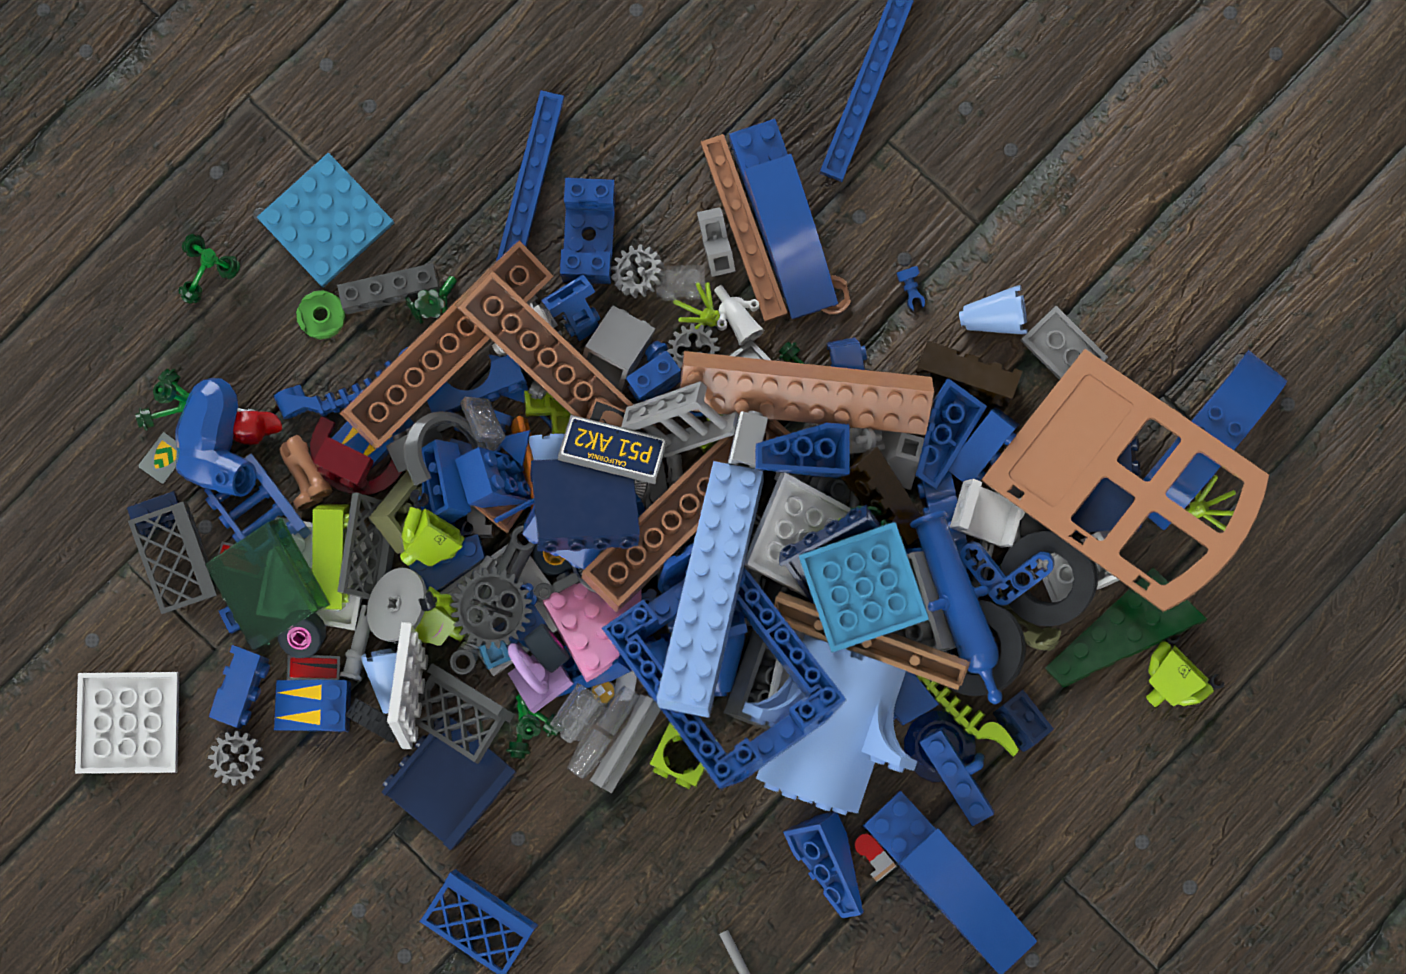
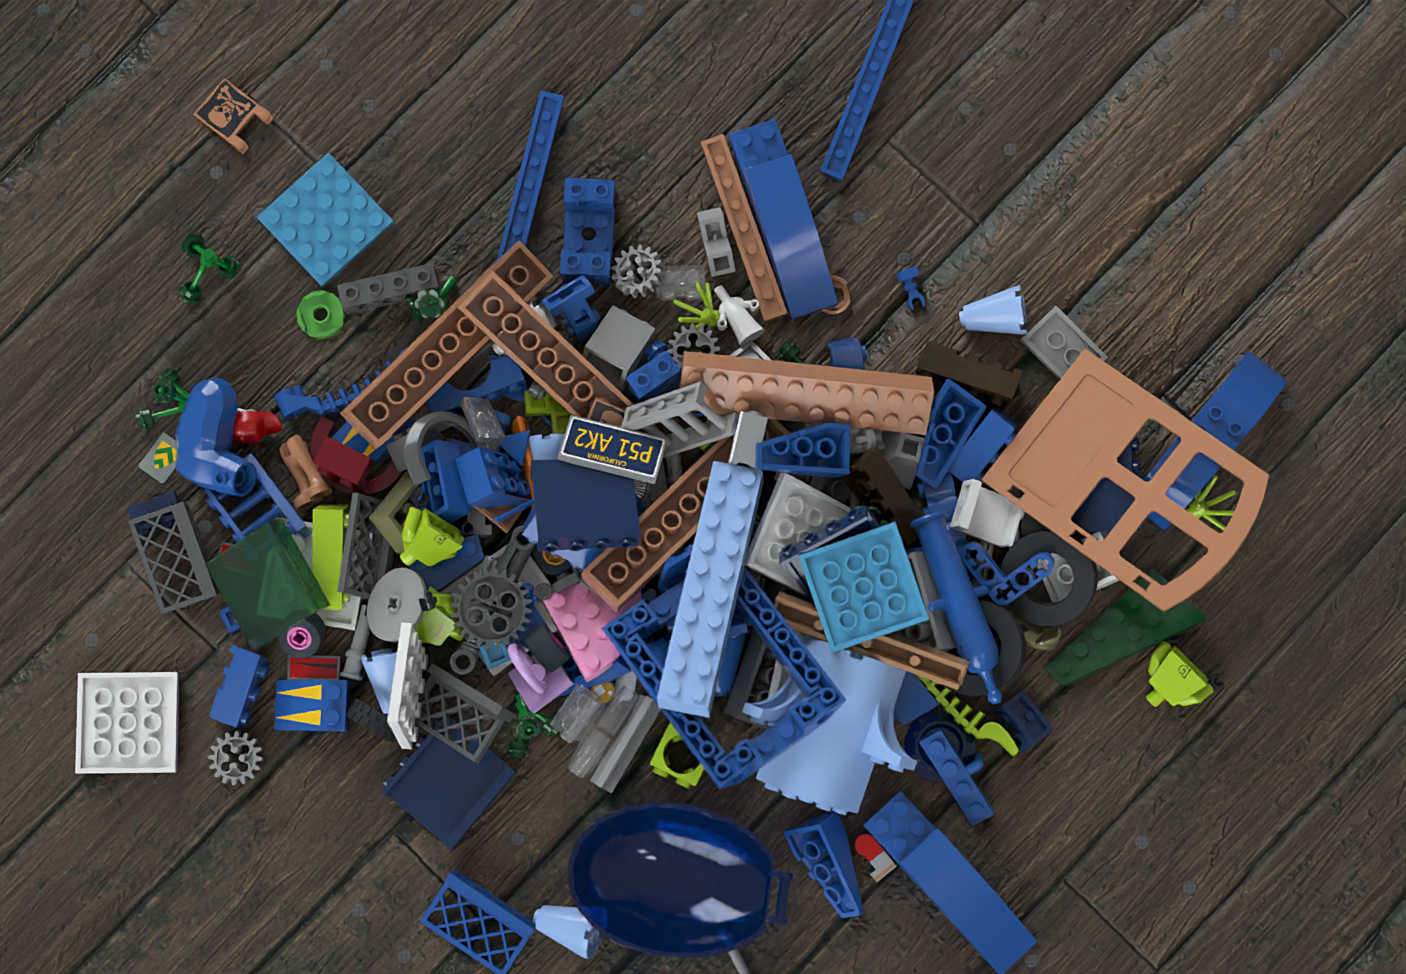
none -> flag [193,78,274,154]
none -> light blue cone [533,905,606,959]
none -> clear blue windscreen [568,802,794,958]

